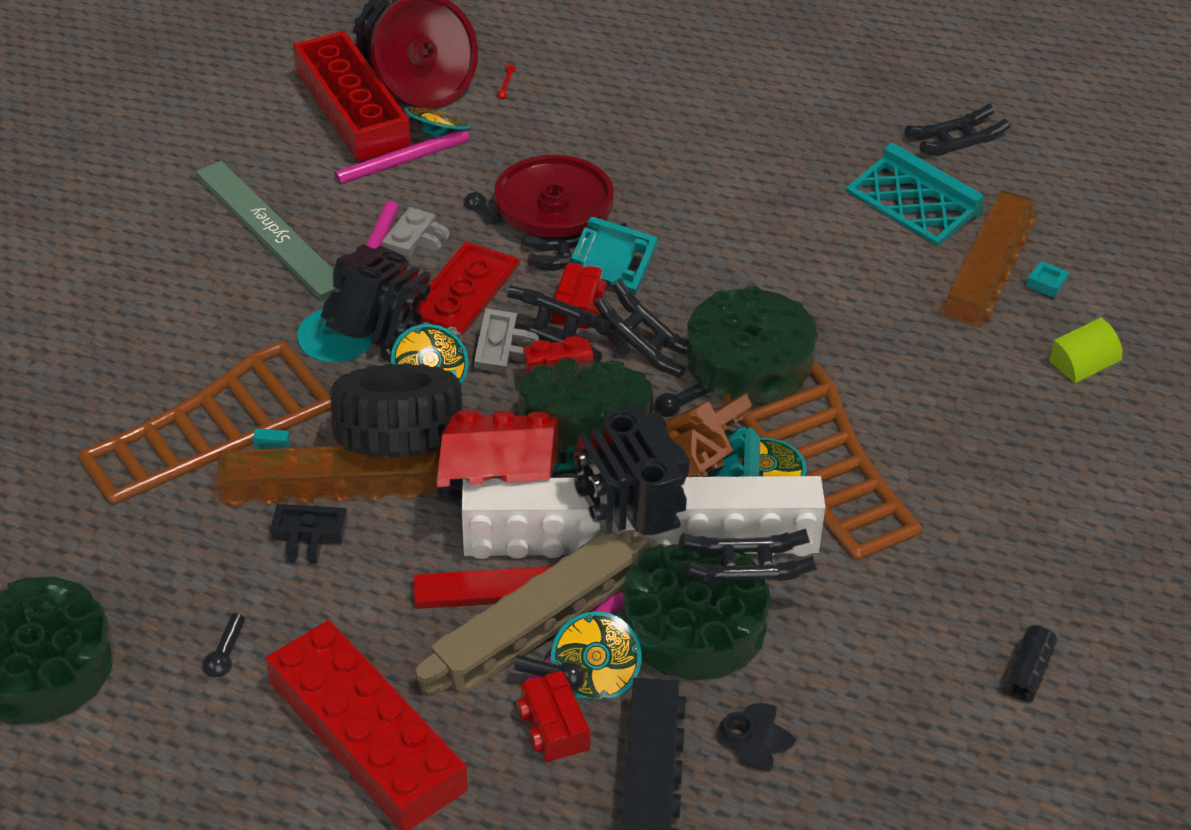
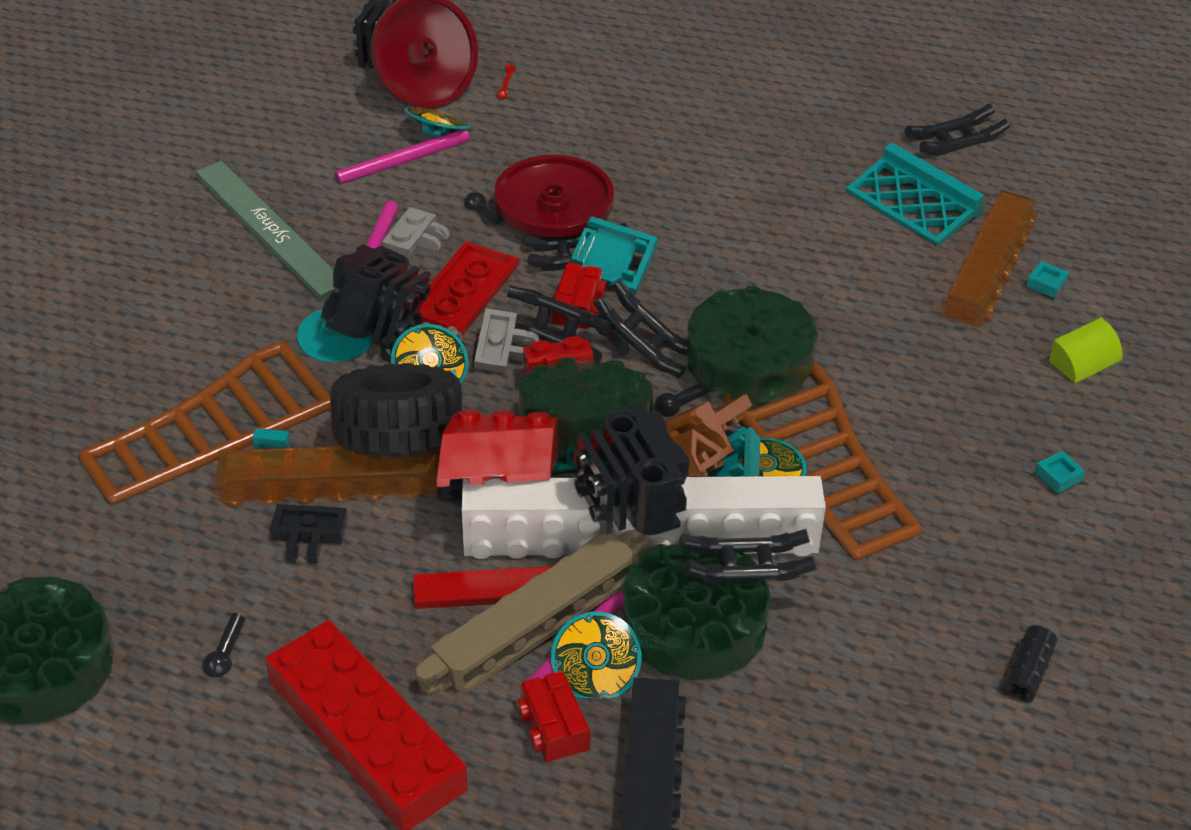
red brick [293,30,411,162] -> none
black bar [514,655,586,691] -> none
black plate [718,703,796,770] -> none
none -> teal plate [1035,450,1086,494]

